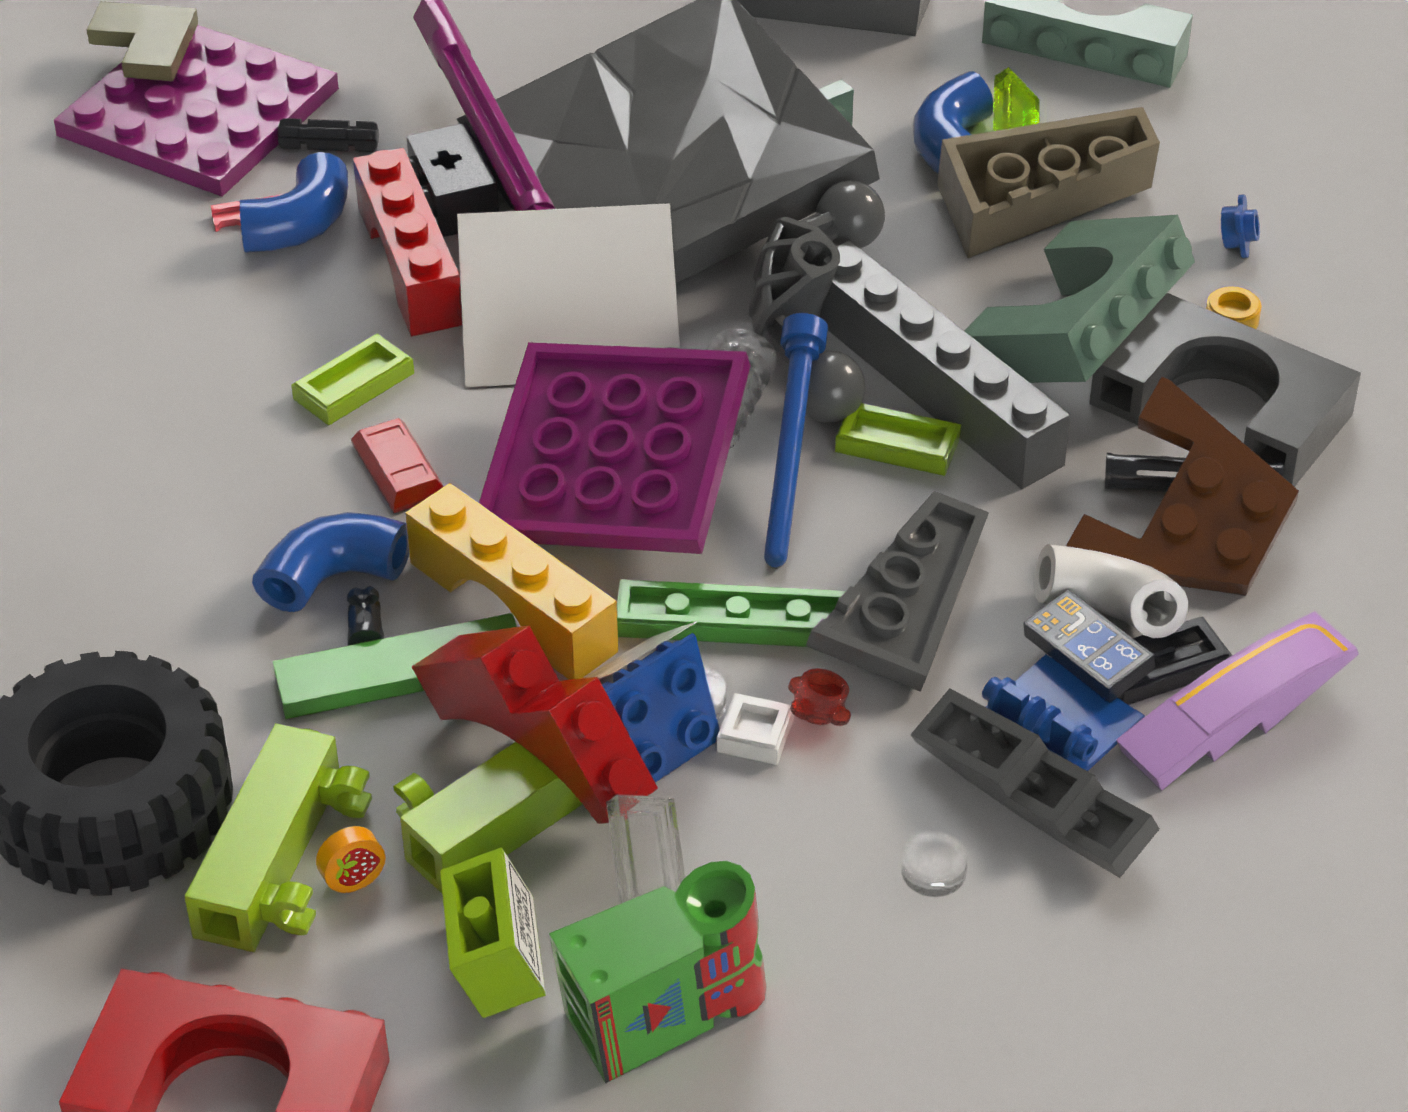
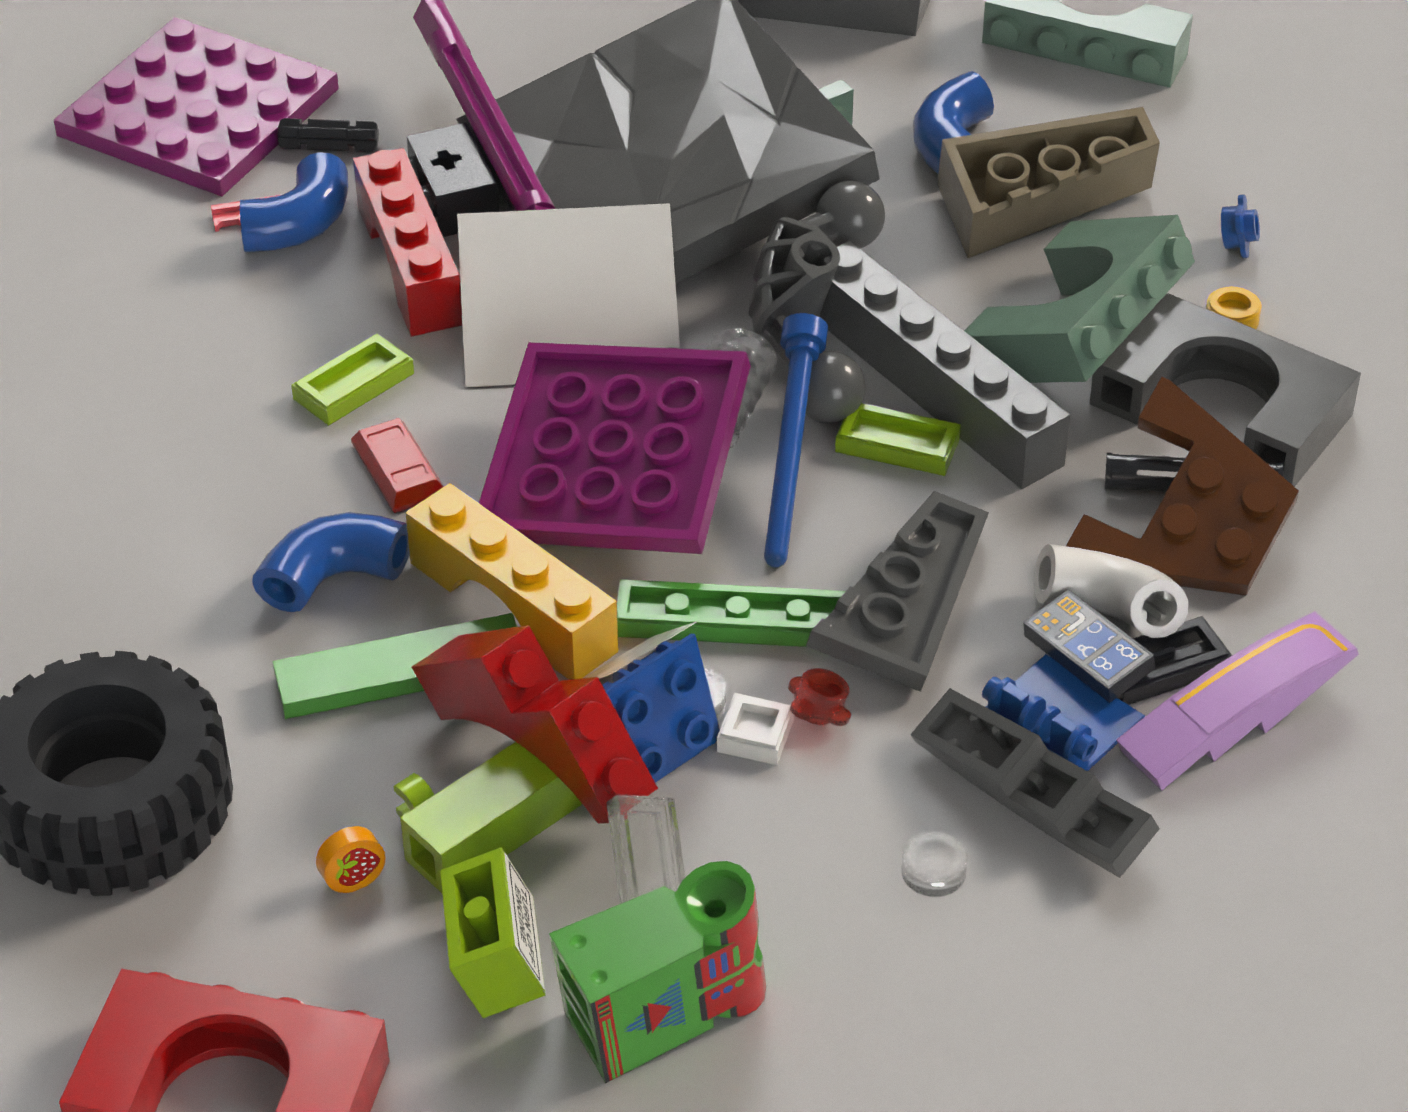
tile [86,1,198,81] -> none
lime brick [184,723,372,952] -> none
black piece [347,586,384,646] -> none
clear neon green tile [993,67,1040,131] -> none

